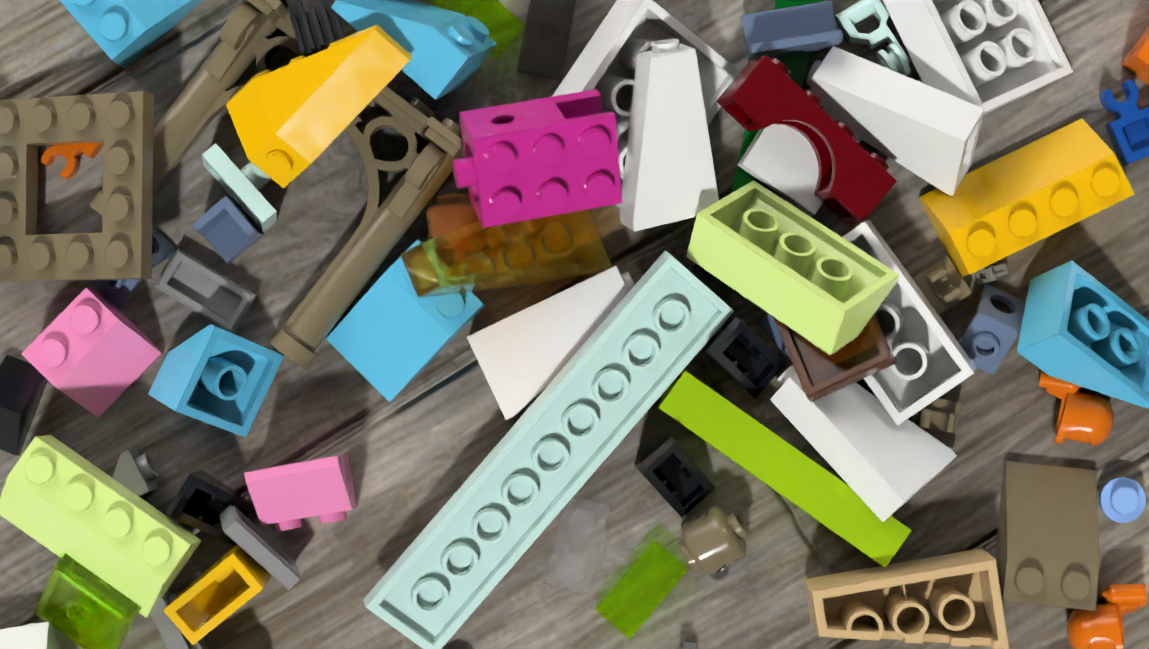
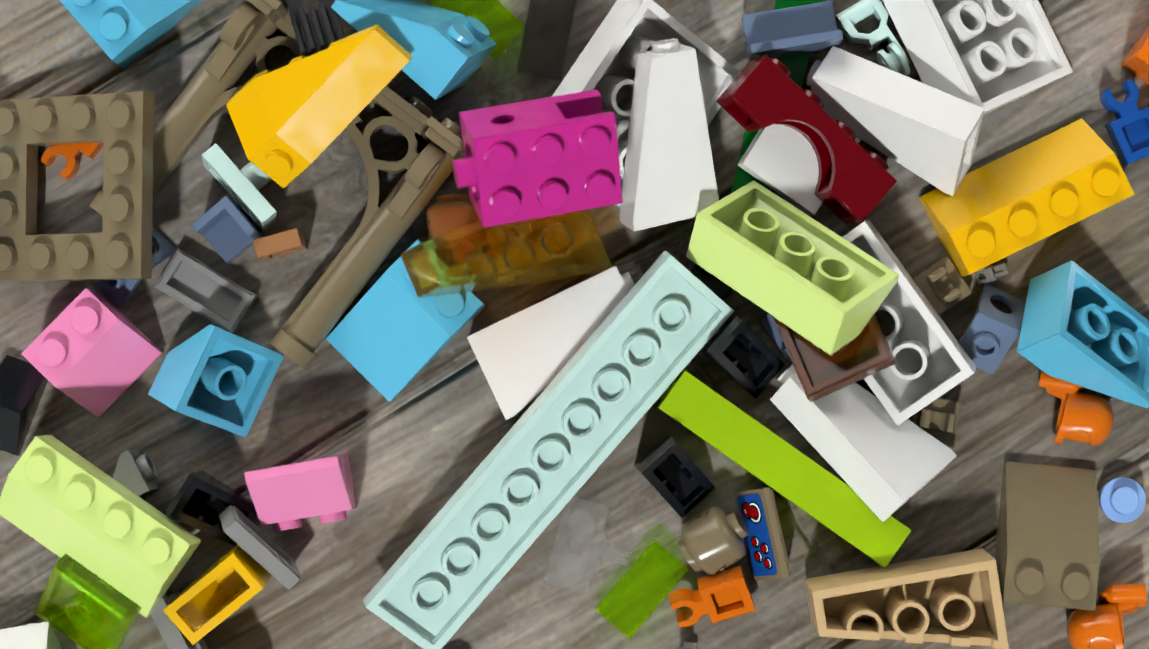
none -> medium nougat tile [252,228,308,261]
none -> orange plate [669,566,756,627]
none -> slope [734,485,791,580]

